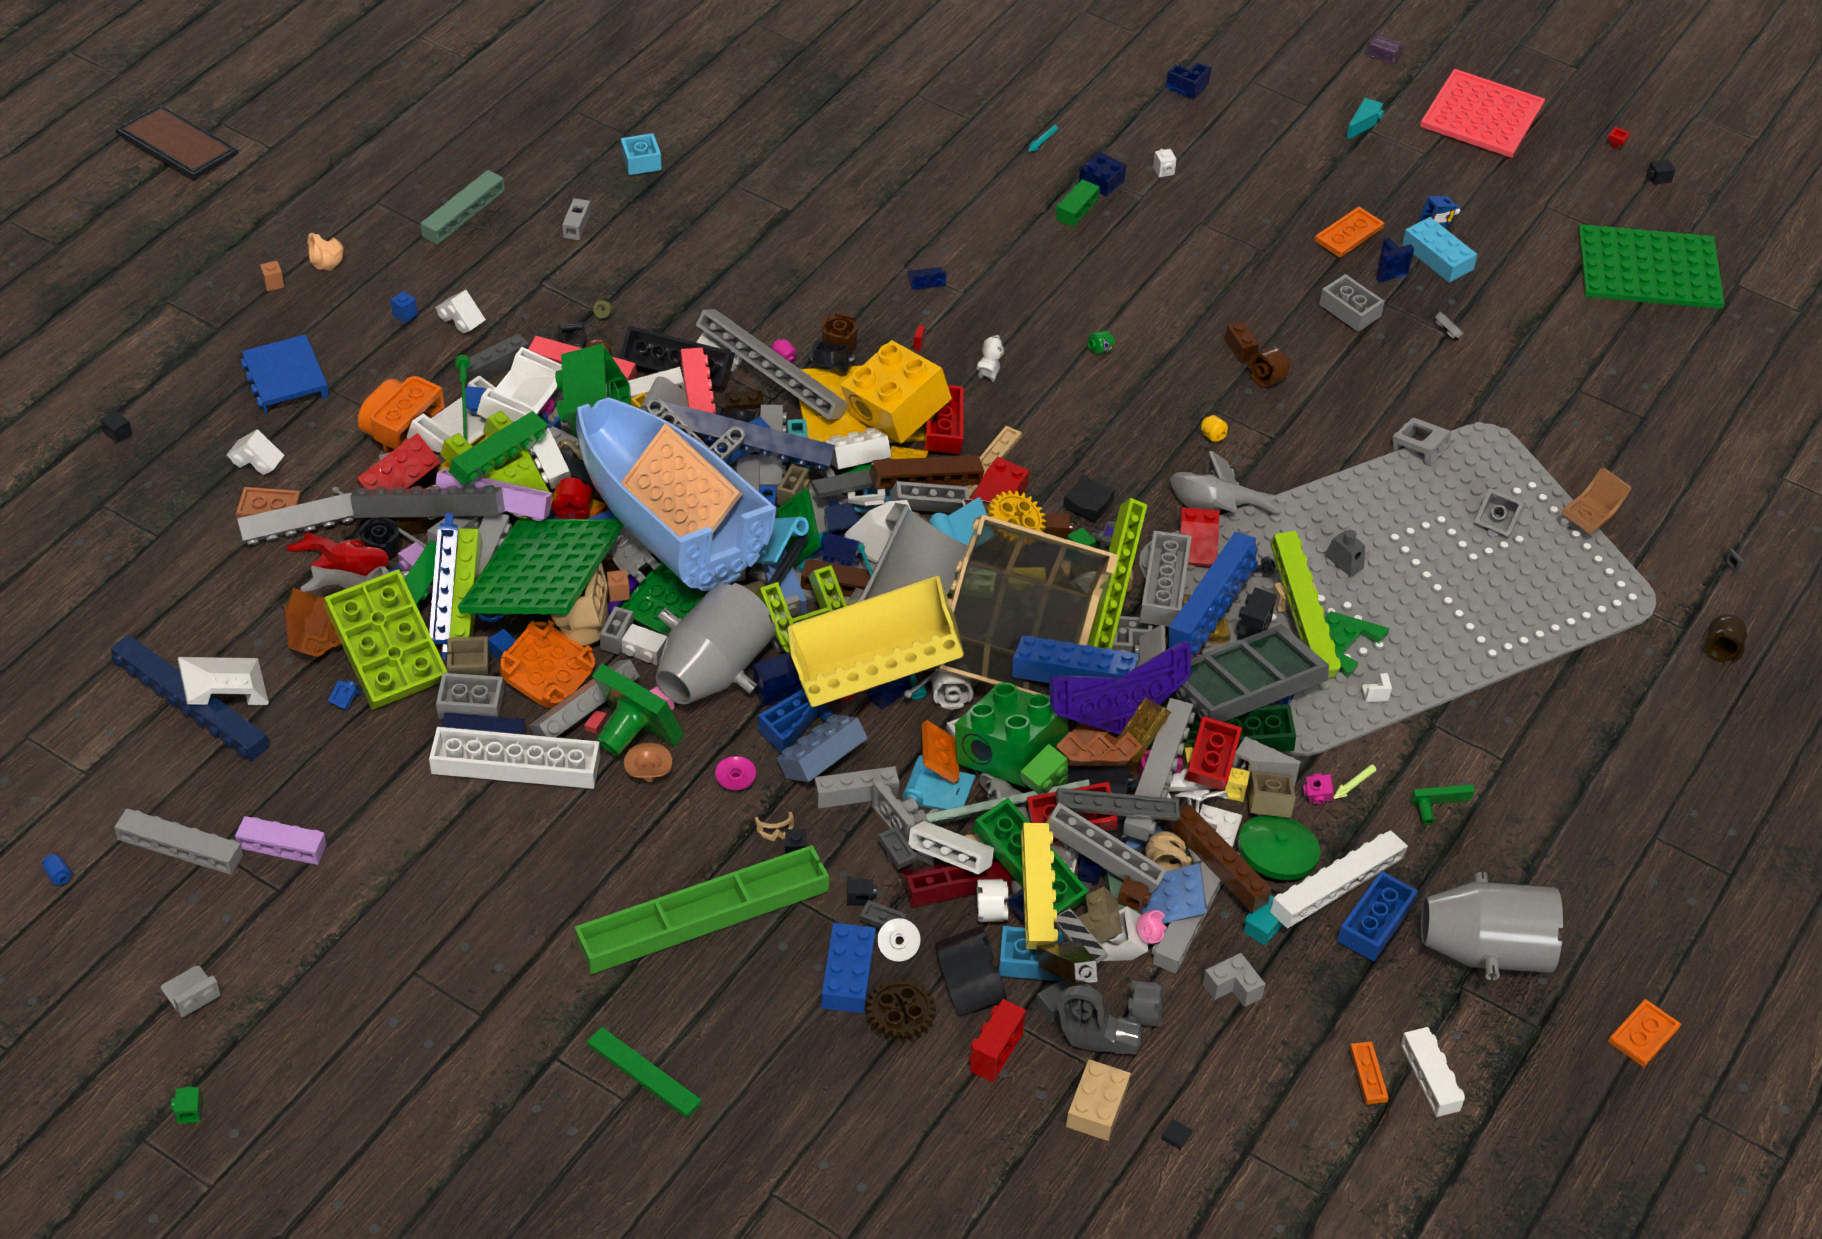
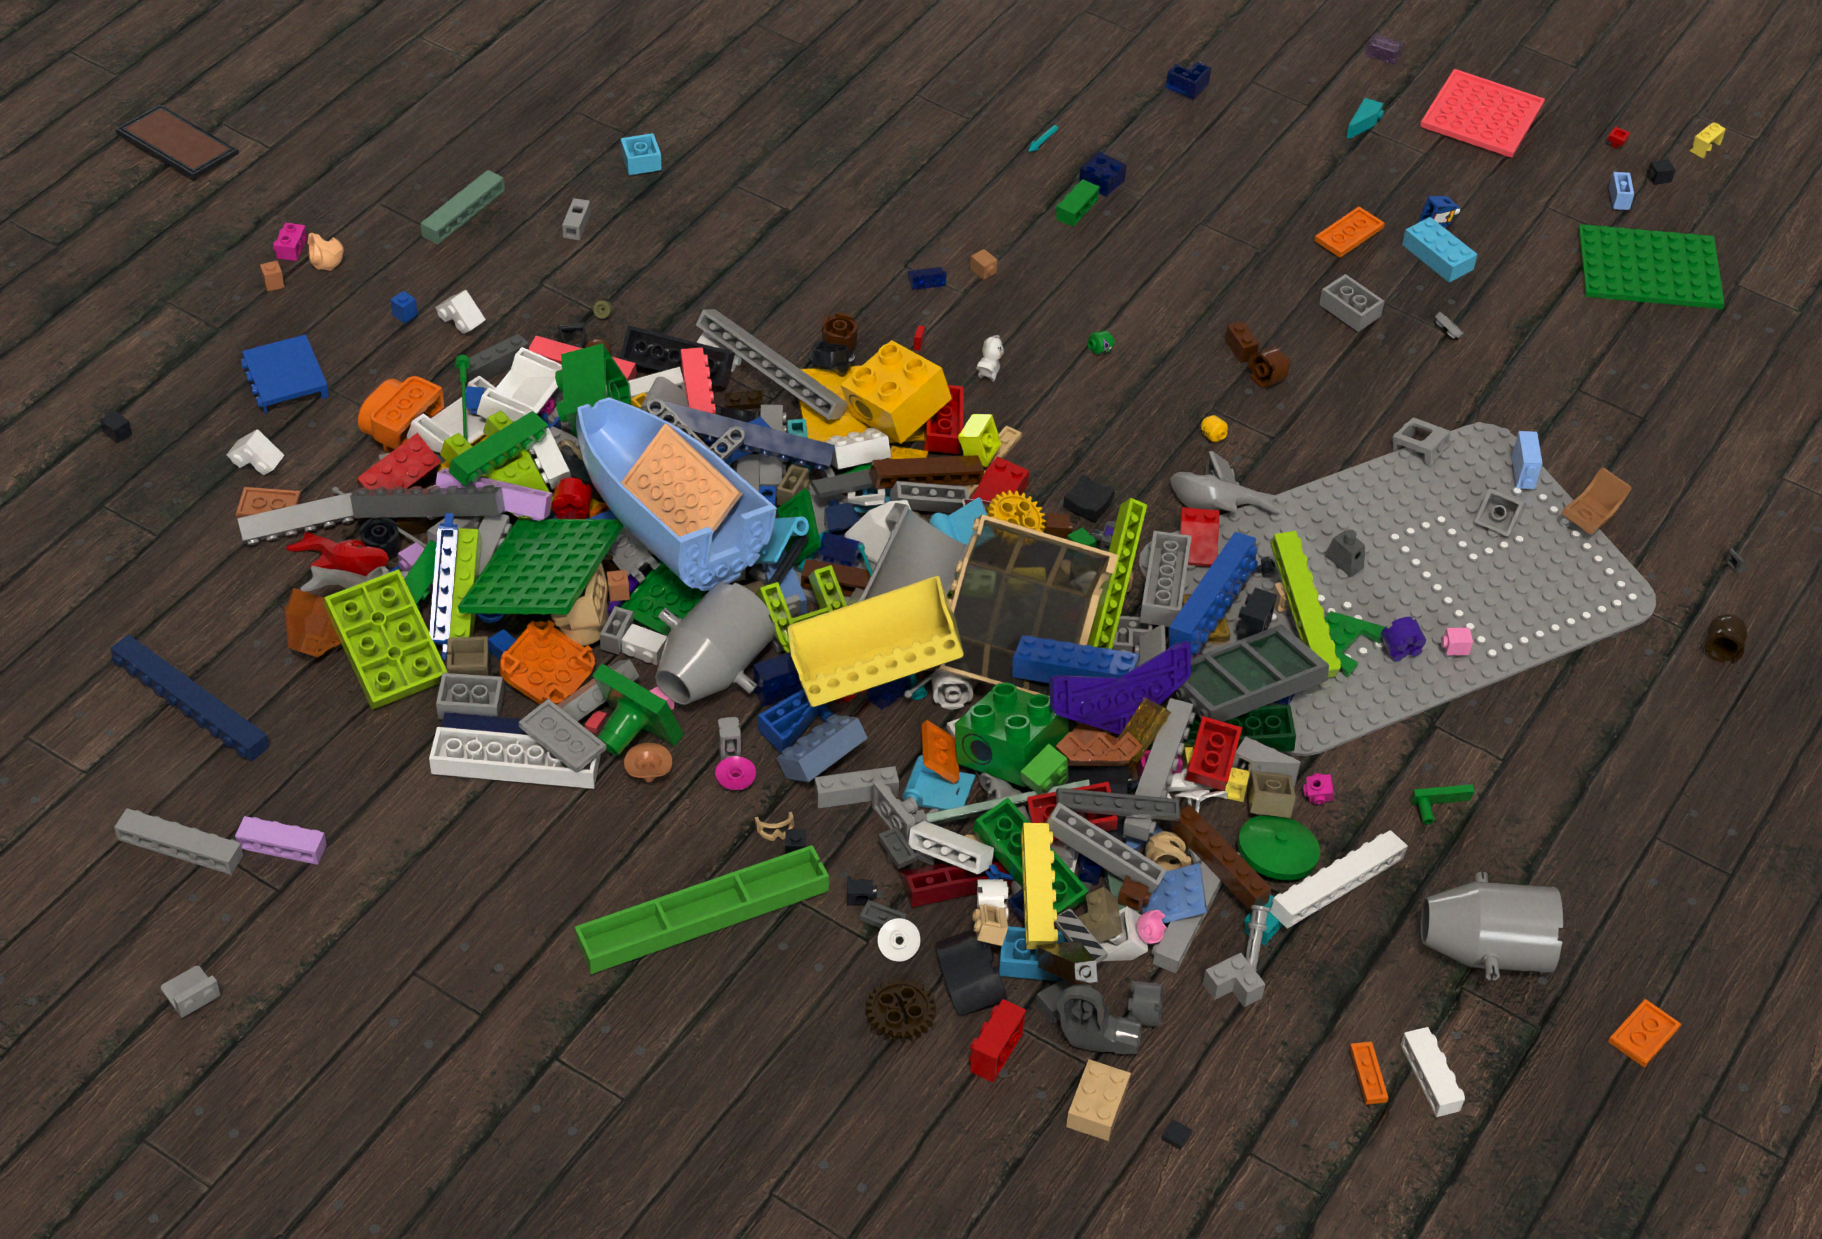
blue brick [42,854,72,885] -> none
green brick [171,1086,202,1124] -> none
white slope [178,657,269,705] -> none
blue bracket [328,680,362,711] -> none
green tile [587,1027,702,1119] -> none
dark pink head [770,339,797,363] -> none
blue brick [822,923,876,1013] -> none
white brick [1153,149,1177,177] -> none
white plate [1200,804,1242,848] -> none
yellowish green piece [1334,765,1376,799] -> none
blue brick [1337,871,1418,962] -> none
white panel [1362,673,1392,702] -> none
clear blue bracket [1376,237,1414,283] -> none
none -> dark pink brick [273,223,307,261]
none -> light grey plate [519,699,606,773]
none -> light grey brick [718,717,741,761]
none -> neon yellow brick [958,414,1001,467]
none -> medium nougat brick [970,249,998,280]
none -> tan window [972,904,1008,946]
none -> blue hand [985,864,1014,880]
none -> light grey pin [1245,905,1270,971]
none -> dark purple brick [1381,617,1426,661]
none -> bright pink brick [1441,628,1473,655]
none -> light blue brick [1511,431,1542,489]
none -> light blue brick [1609,172,1634,210]
none -> light yellow window [1690,123,1726,158]

